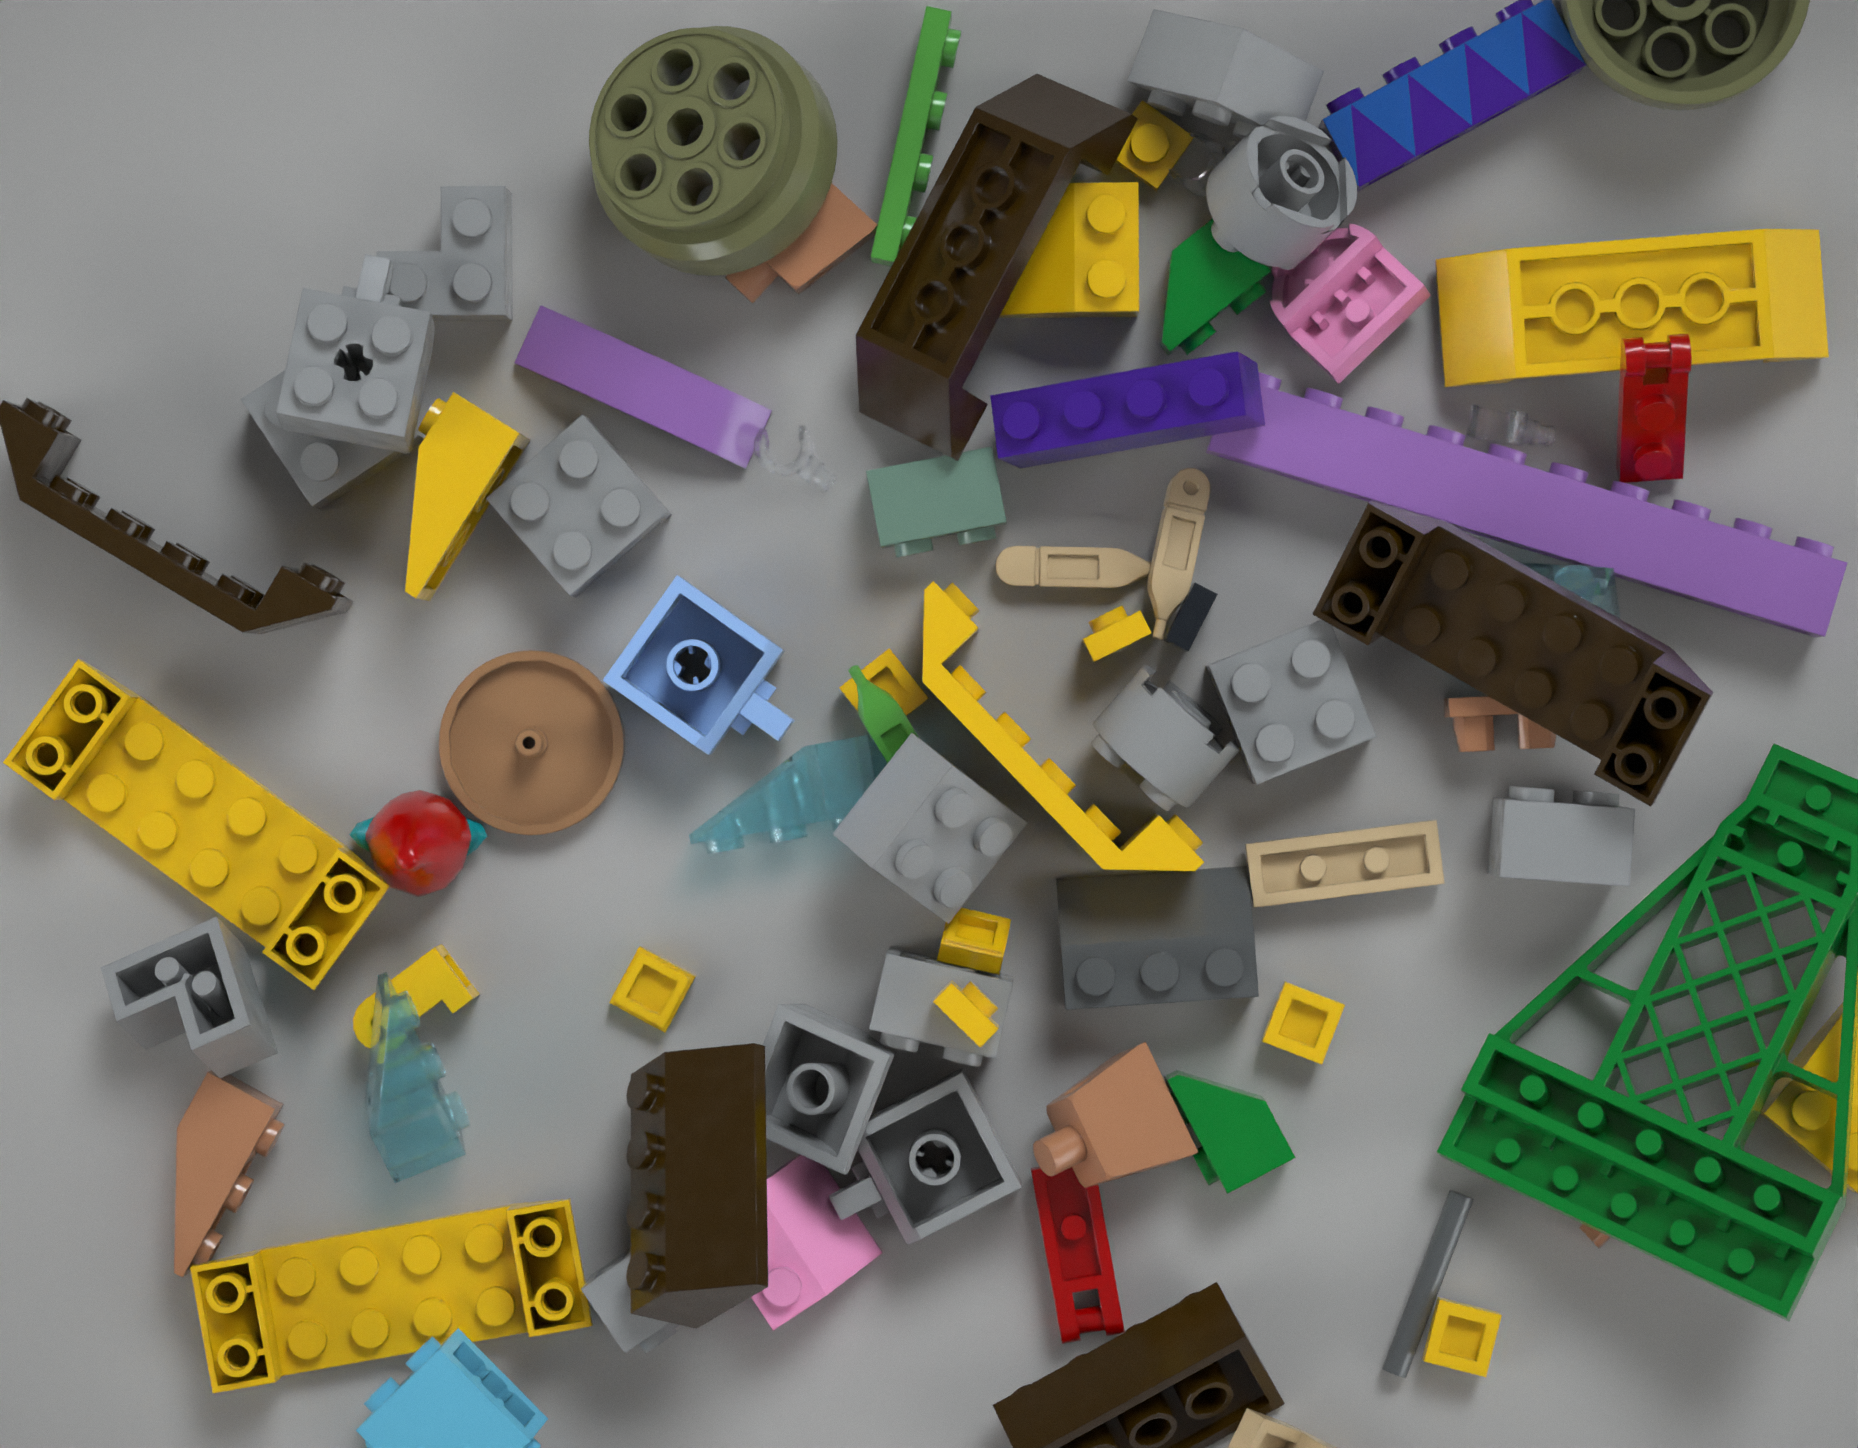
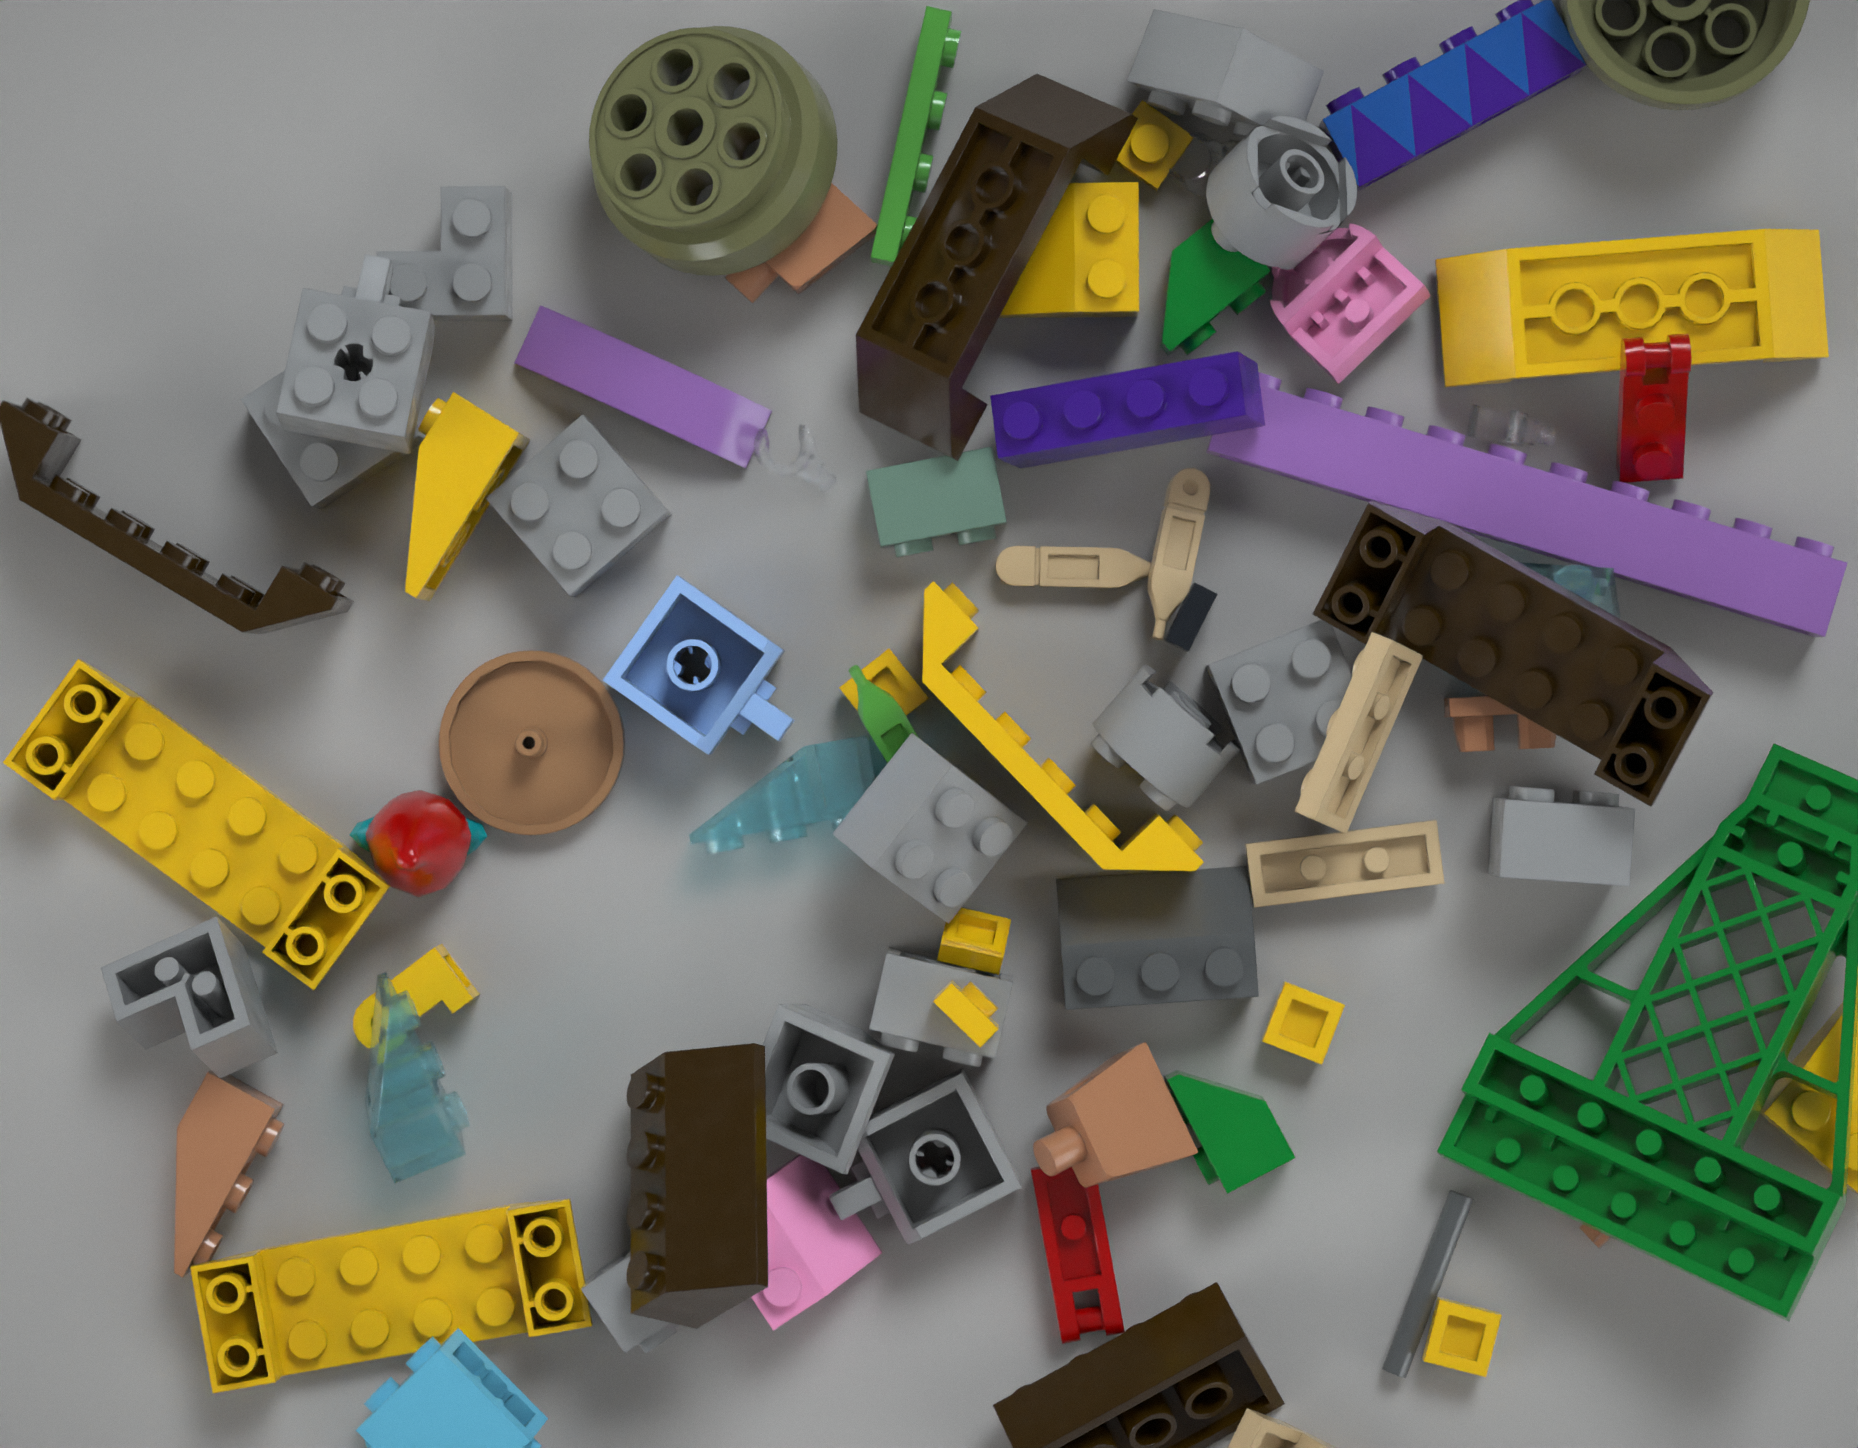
yellow tile [609,946,696,1033] -> none
yellow plate [1082,605,1151,662] -> none
none -> tan plate [1294,632,1423,834]

